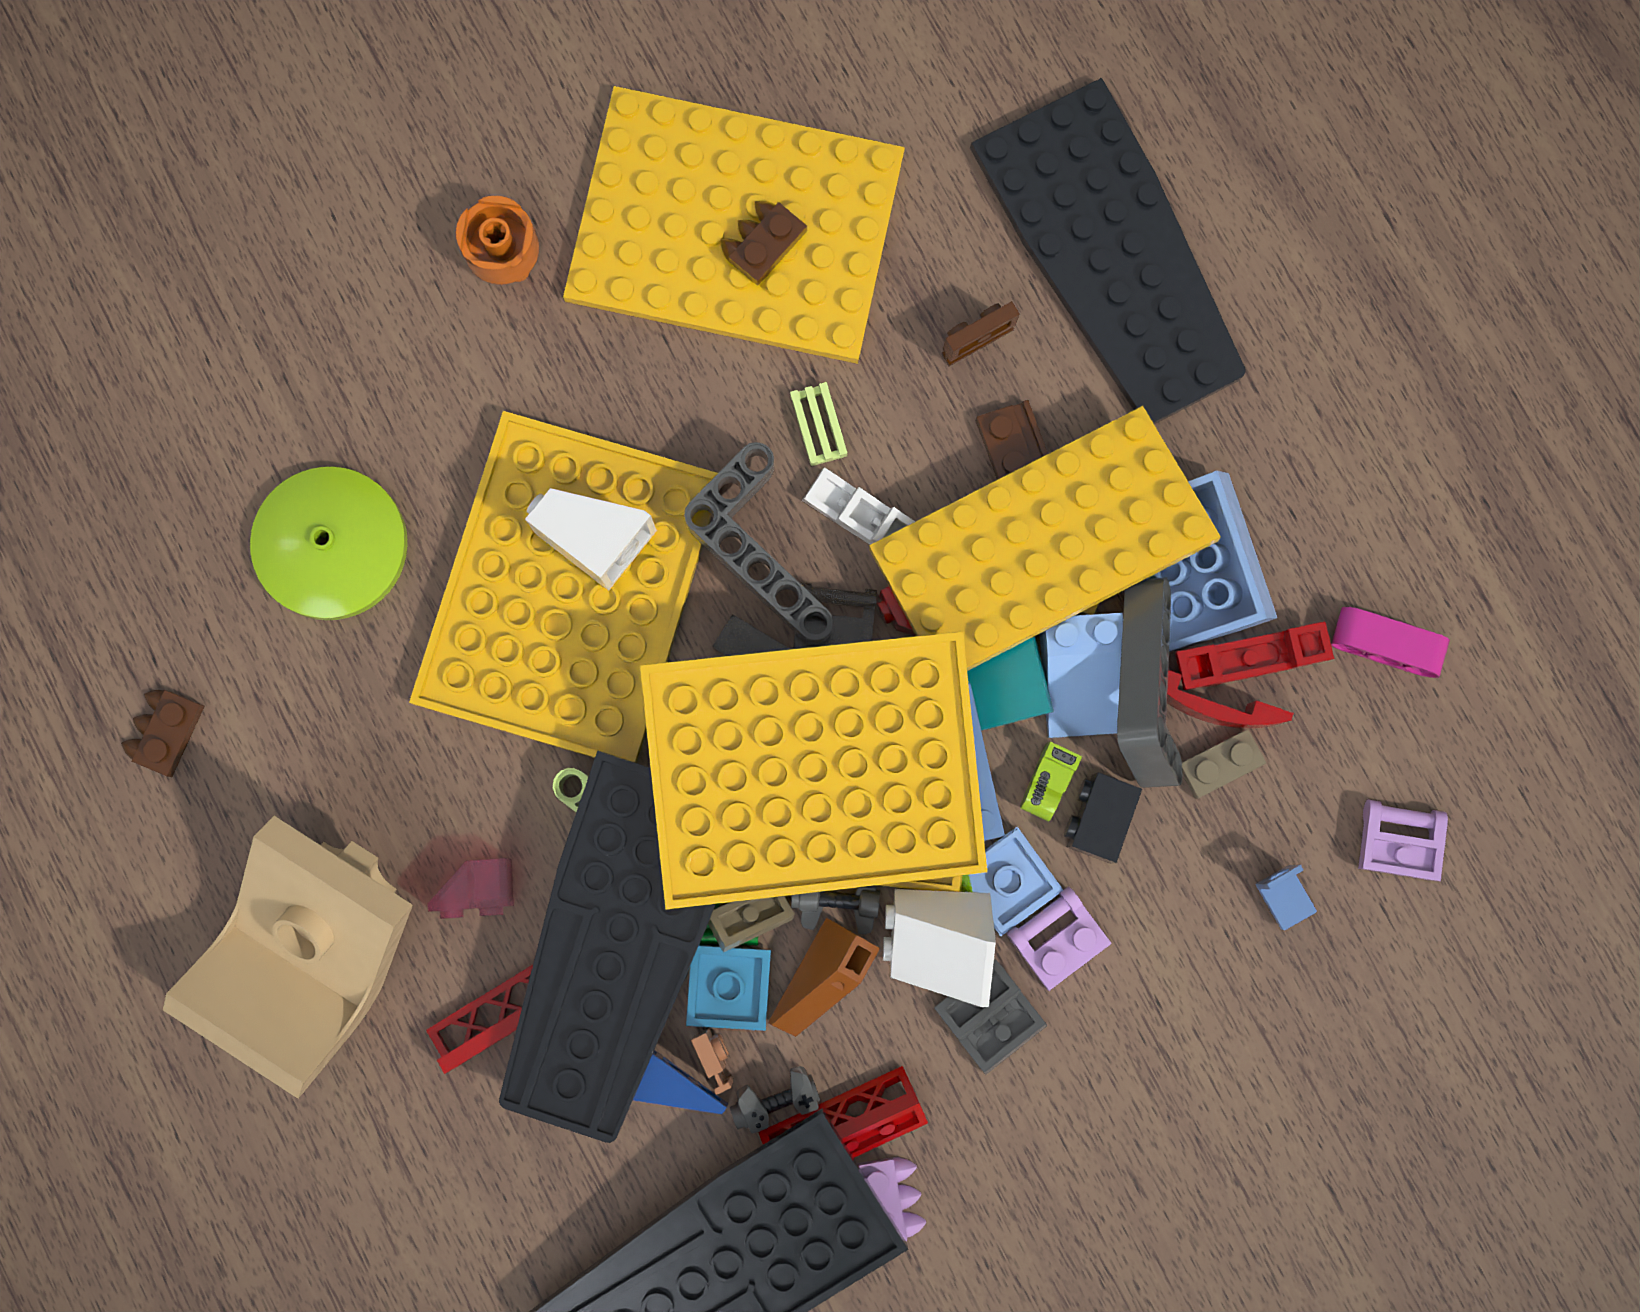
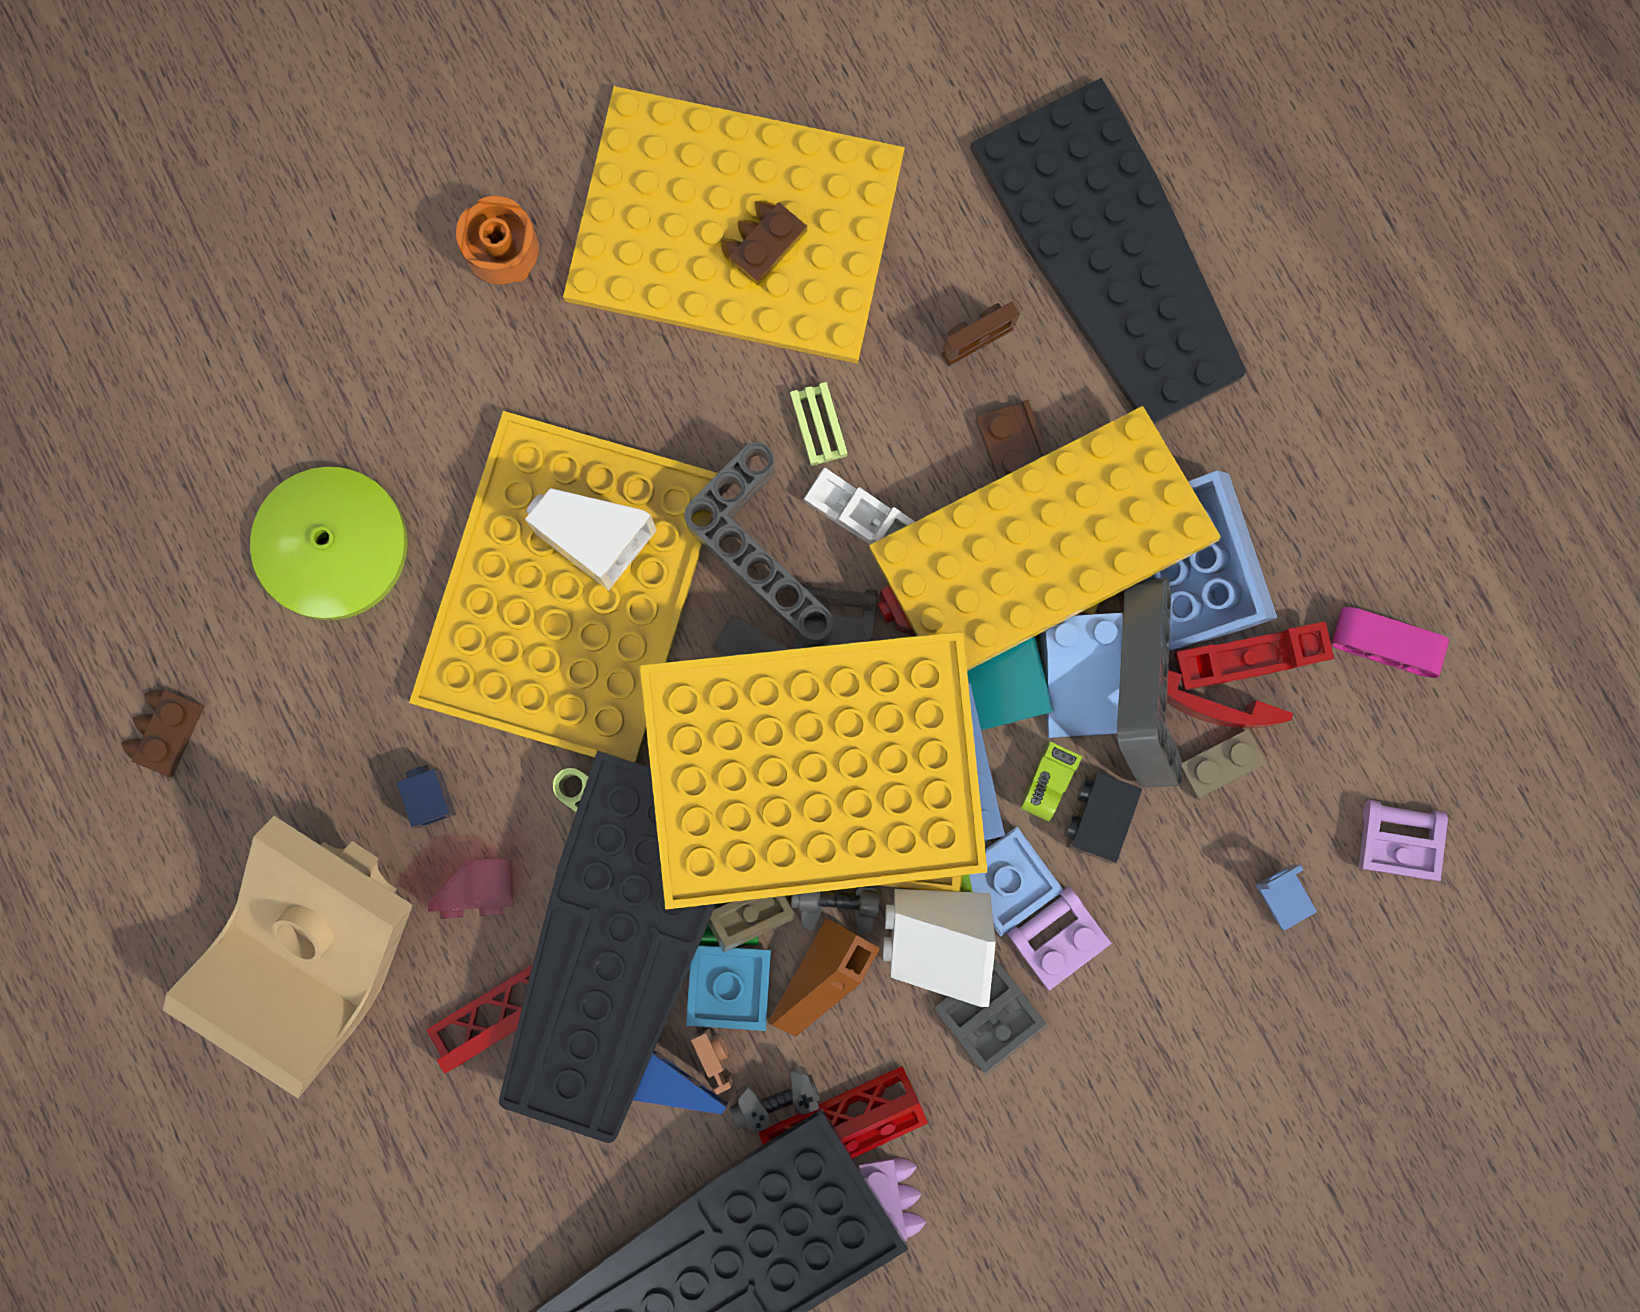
none -> dark blue brick [396,765,456,828]

